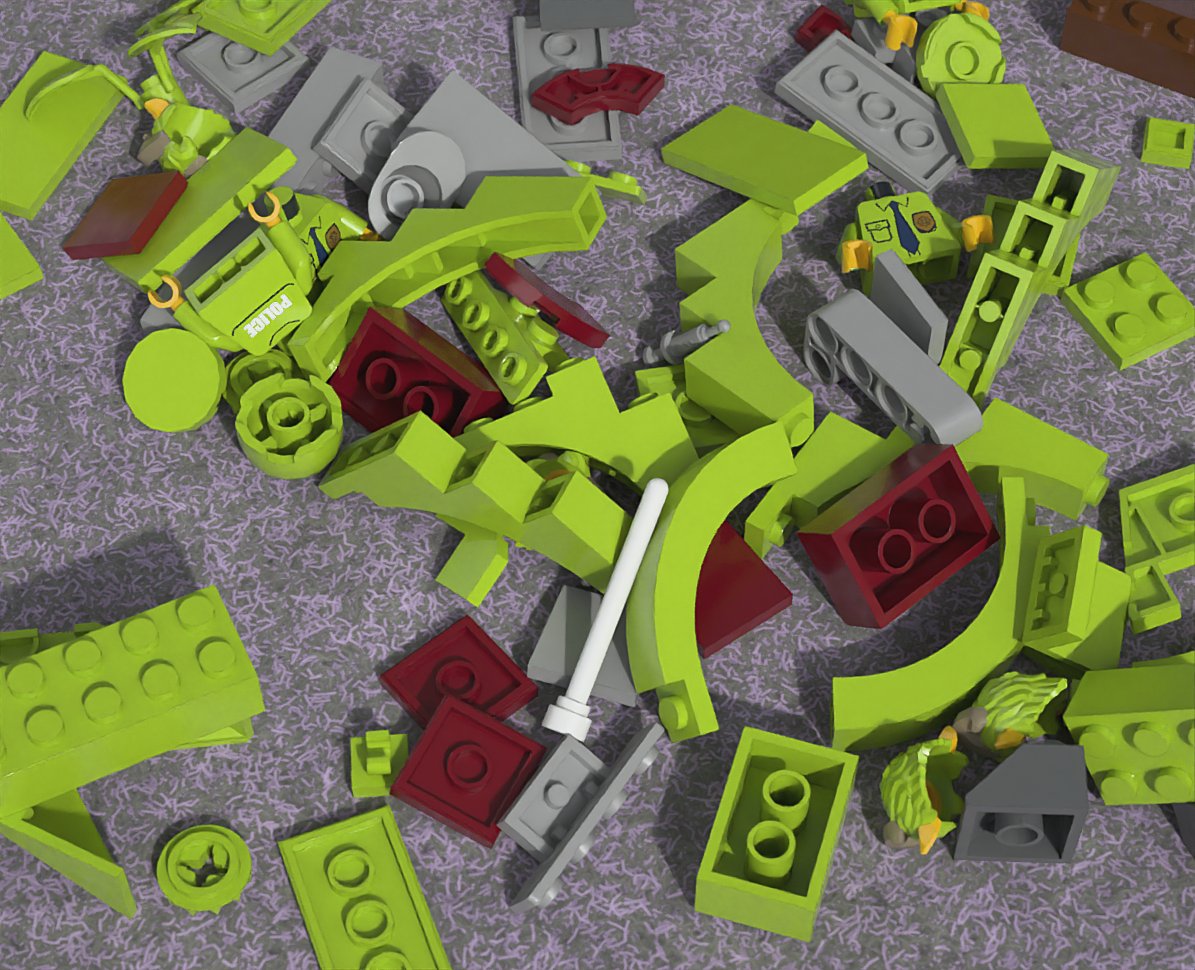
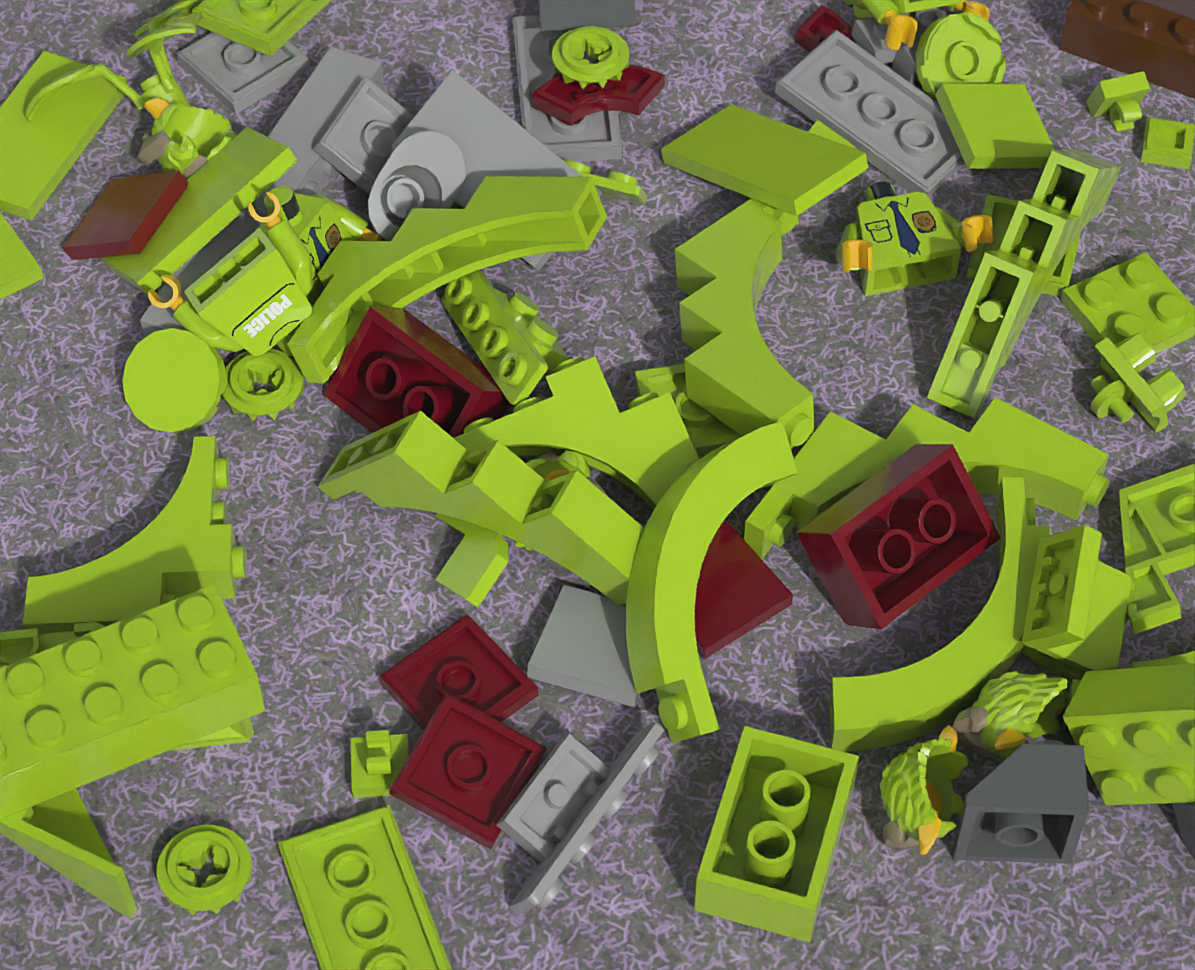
lime cylinder [235,373,344,481] -> none
dark red tile [484,251,611,349] -> none
white piece [541,478,669,742] -> none
light grey piece [642,319,731,369] -> none
light grey beam [803,289,983,447] -> none
light grey tile [870,249,948,366] -> none
none -> lime arch [23,436,247,634]
none -> lime gear [552,26,629,89]
none -> lime tile [1086,71,1150,133]
none -> lime hips [1091,333,1186,433]

